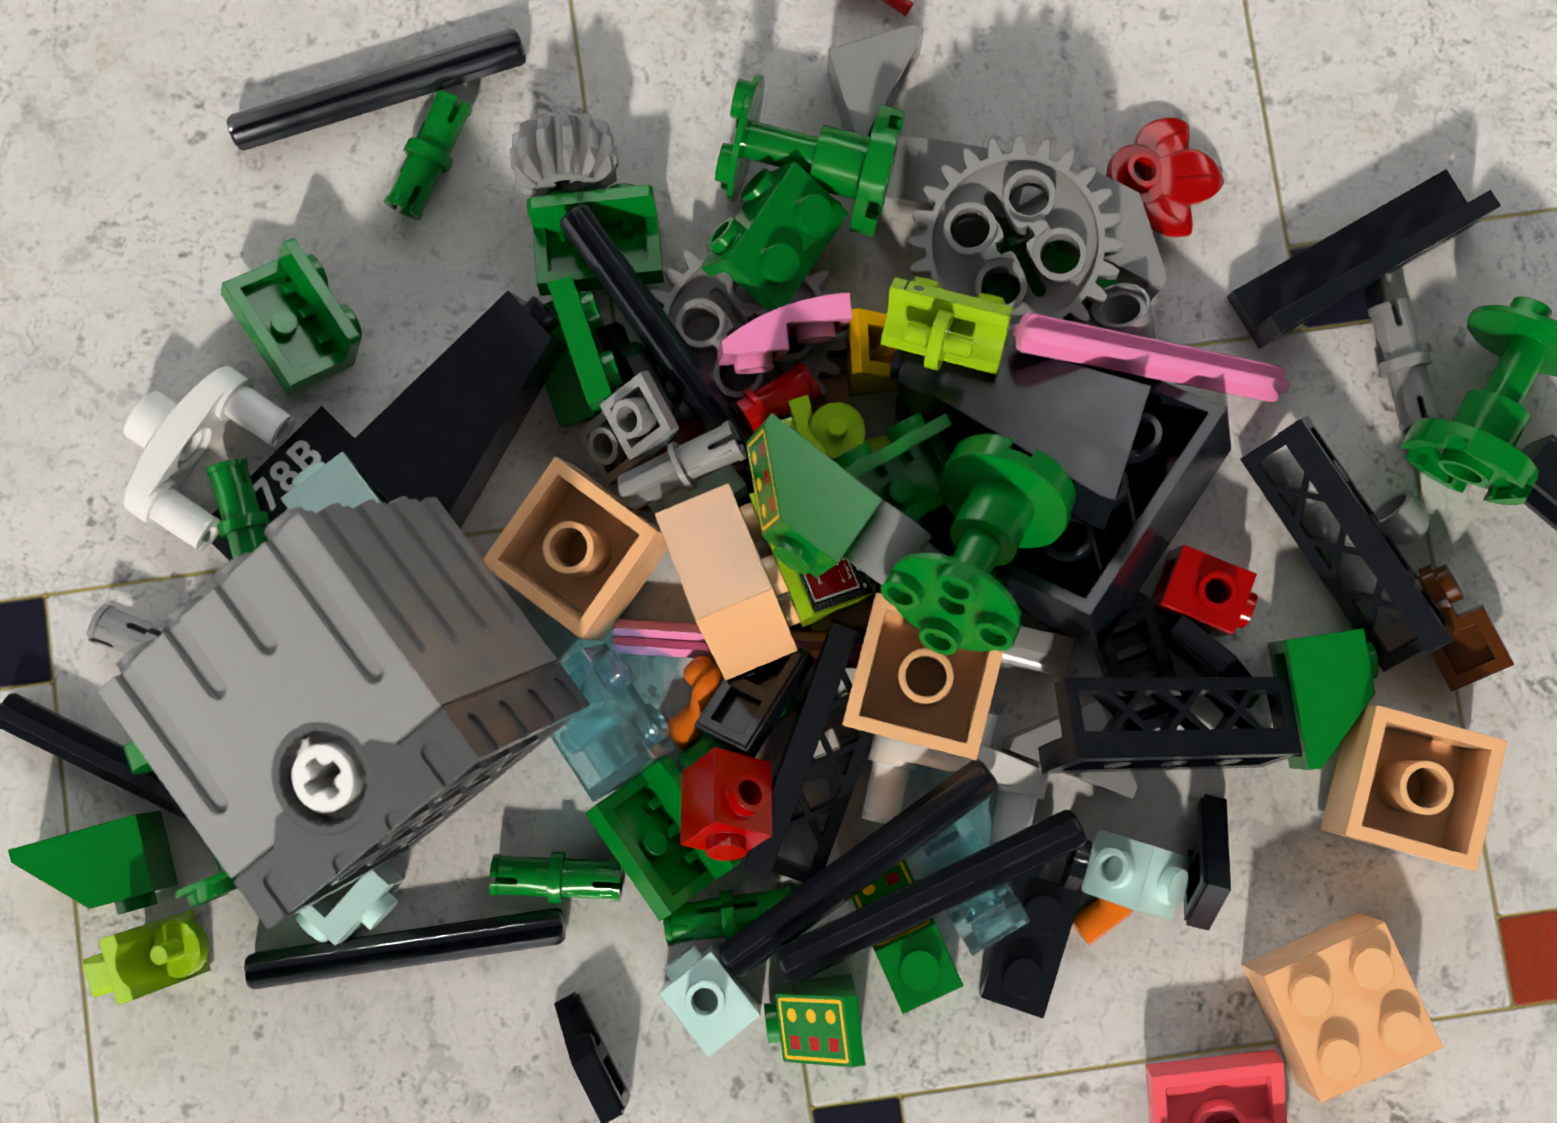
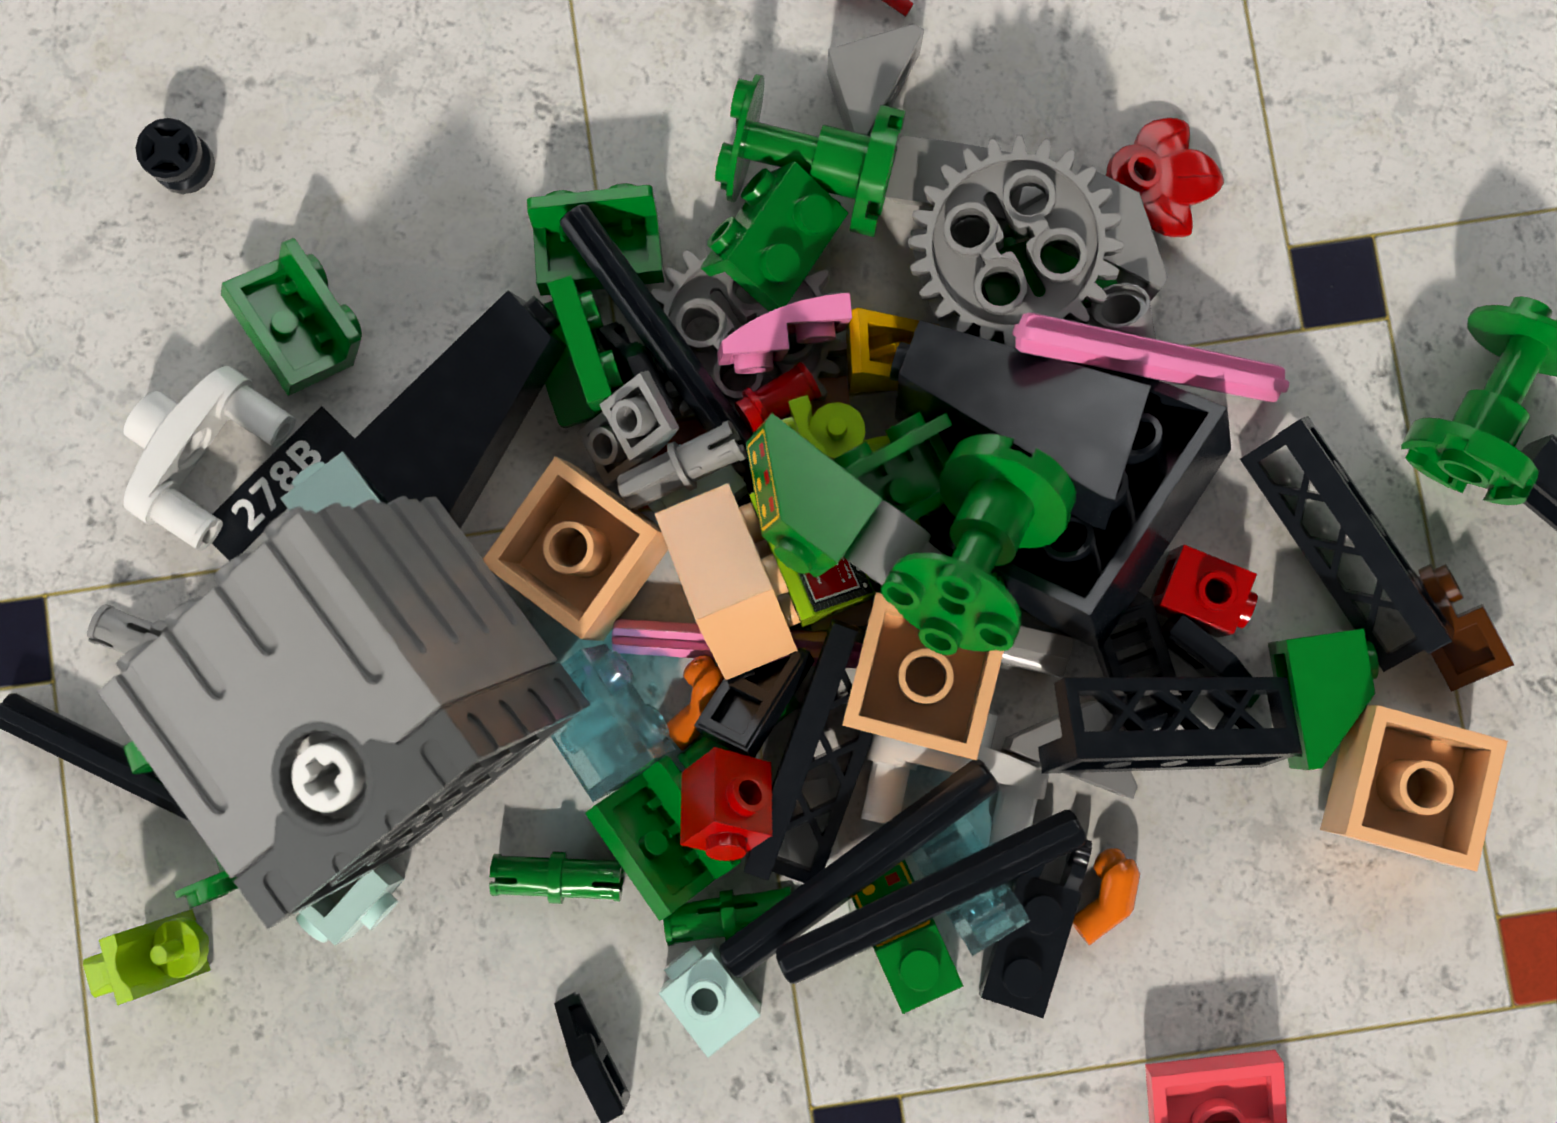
green slope [8,811,178,915] -> none
green pin [205,458,271,559] -> none
black axle [227,29,526,150] -> none
black axle [244,908,566,990] -> none
green pin [384,90,473,220] -> none
light grey gear [510,110,619,197] -> none
green slope [764,974,866,1067] -> none
lime hips [880,276,1014,374] -> none
light aqua bracket [1081,830,1190,920] -> none
black tile [1184,794,1231,931] -> none
black fence [1227,169,1501,349] -> none
light nougat brick [1241,912,1444,1103] -> none
light grey pin [1367,298,1442,430] -> none
light grey hinge [1374,490,1429,545] -> none
none -> black wheel [135,118,215,194]

